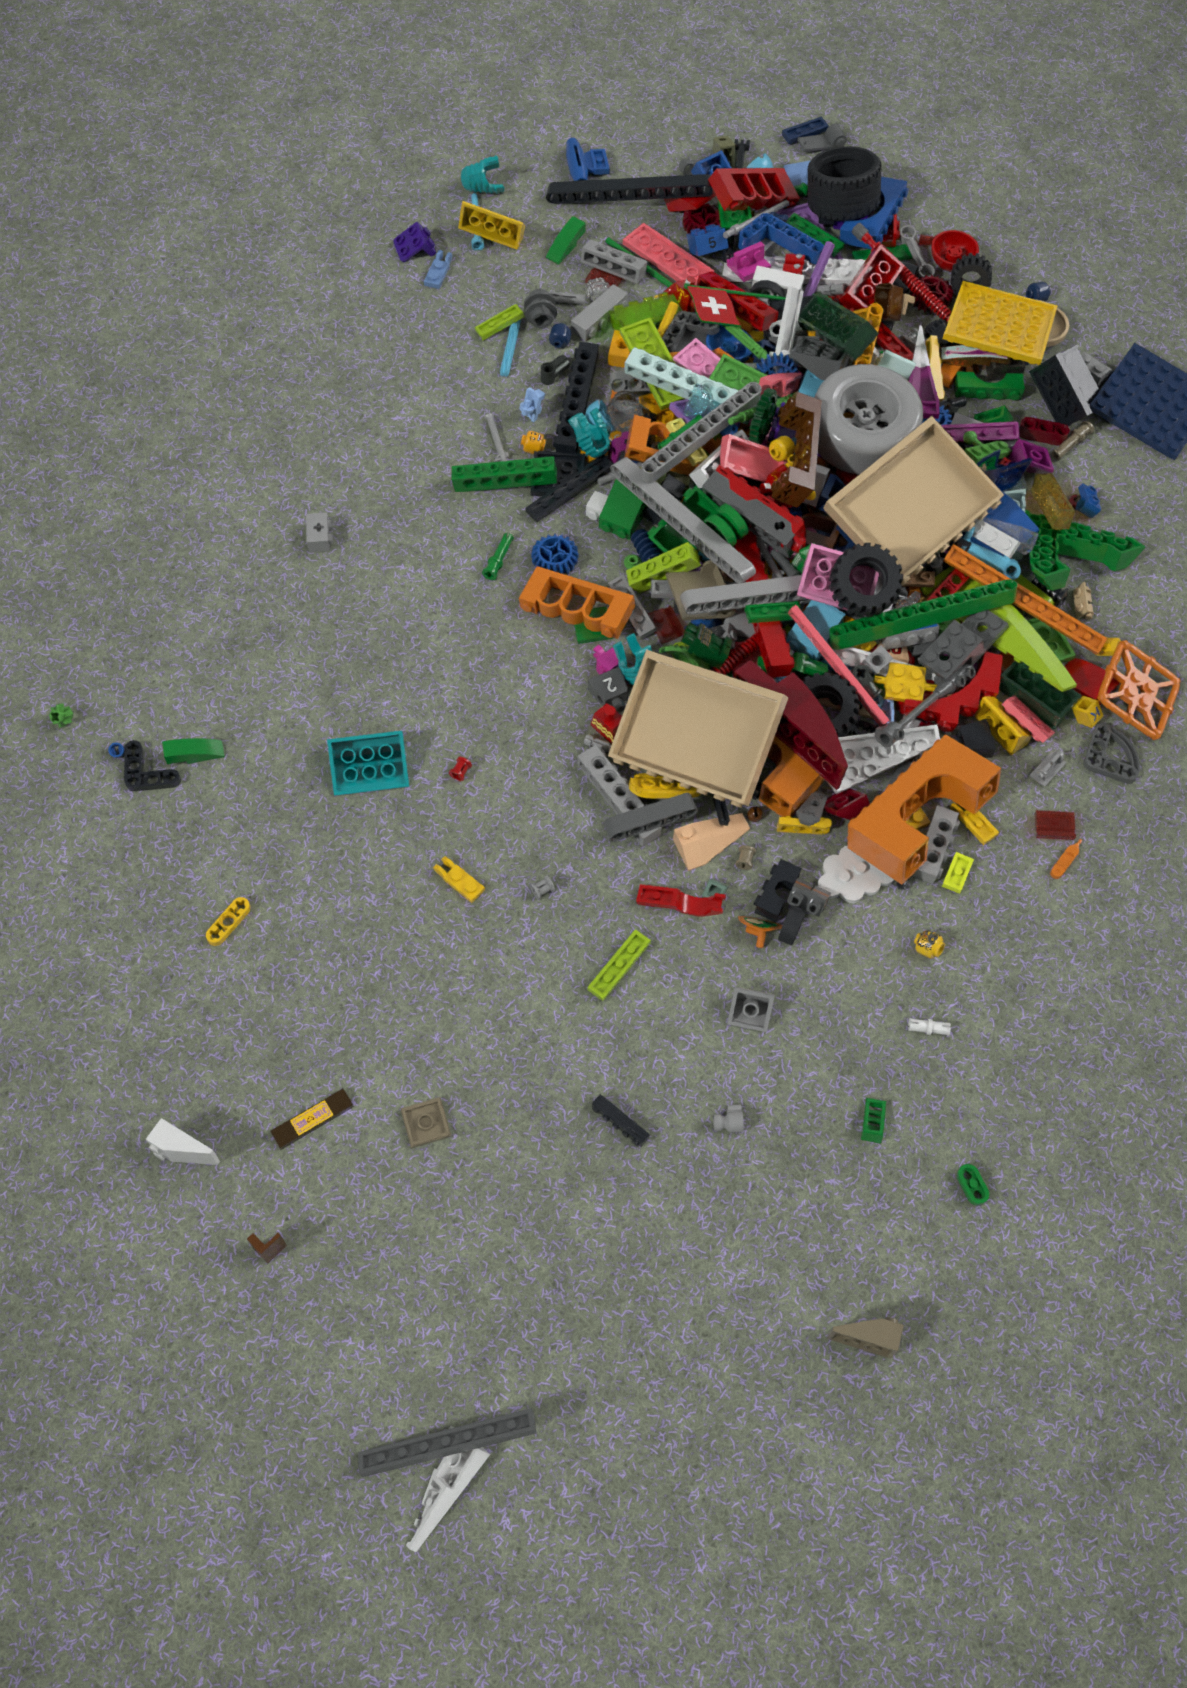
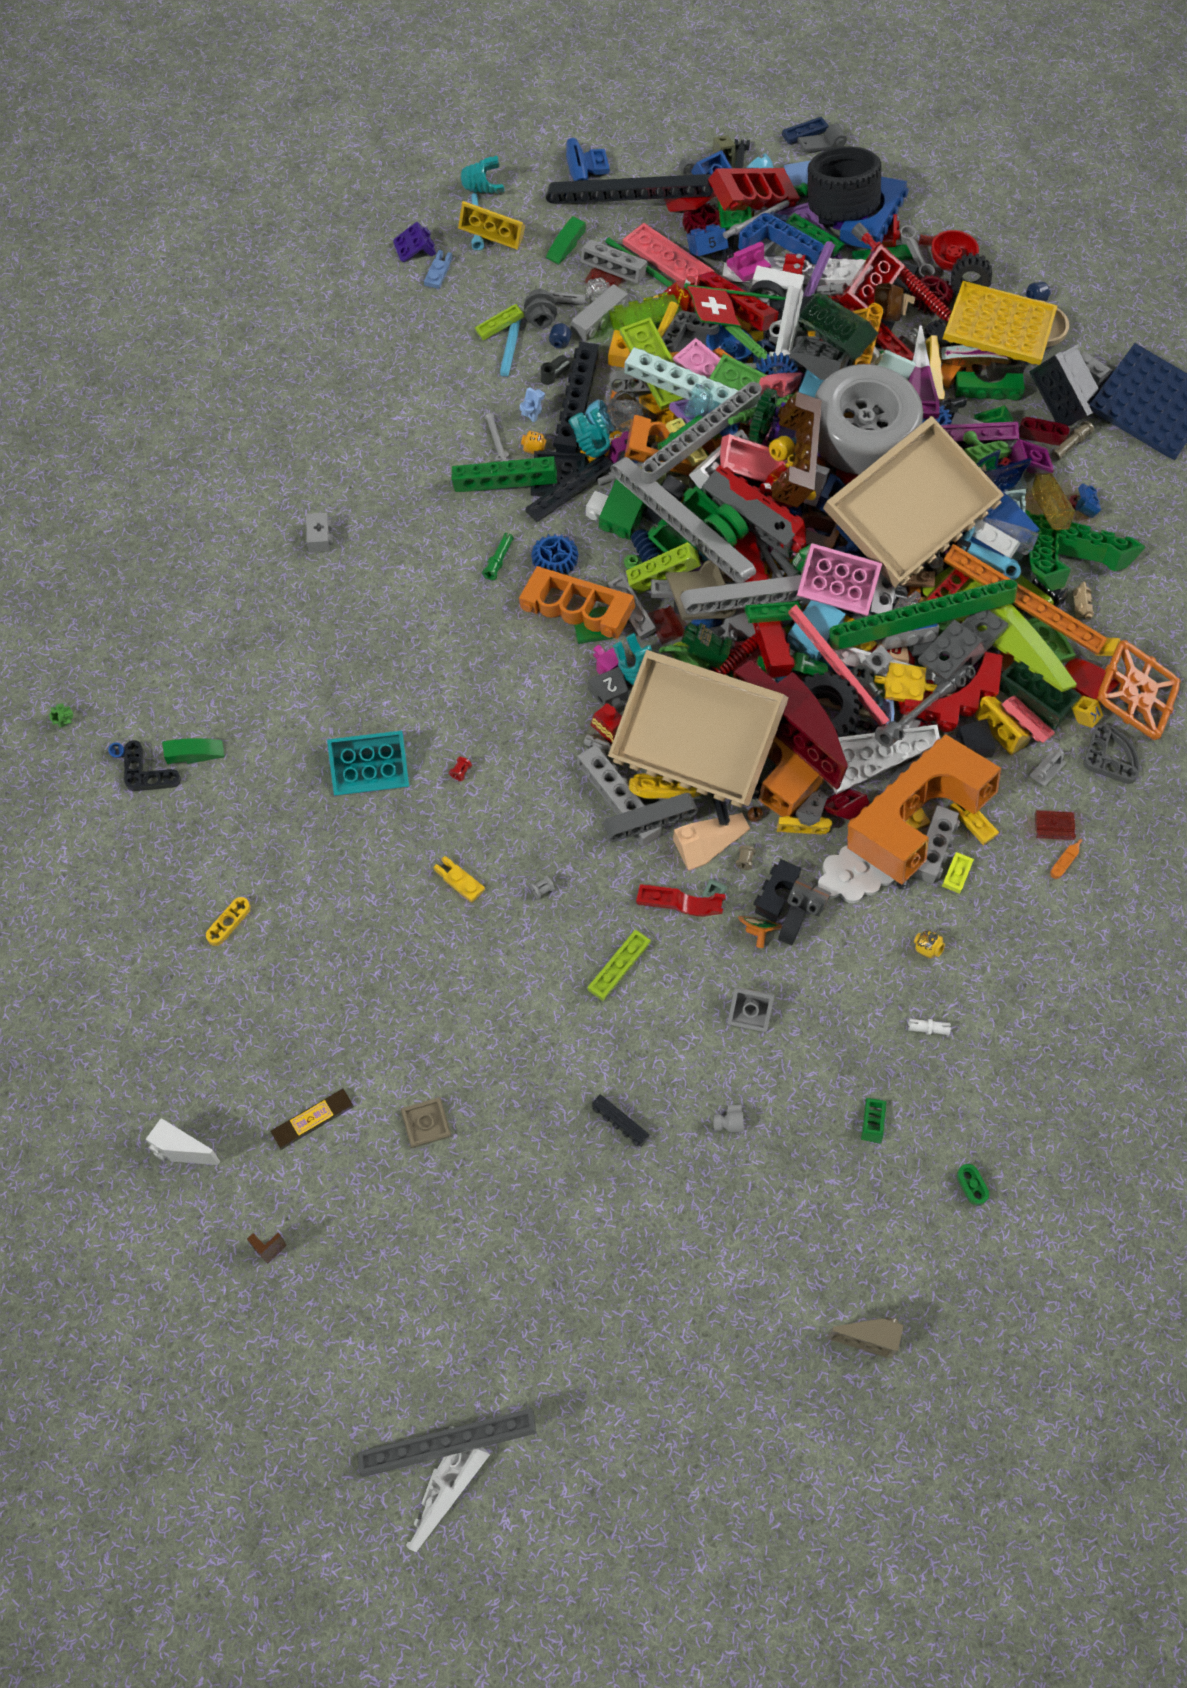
black tyre [829,543,903,618] -> none

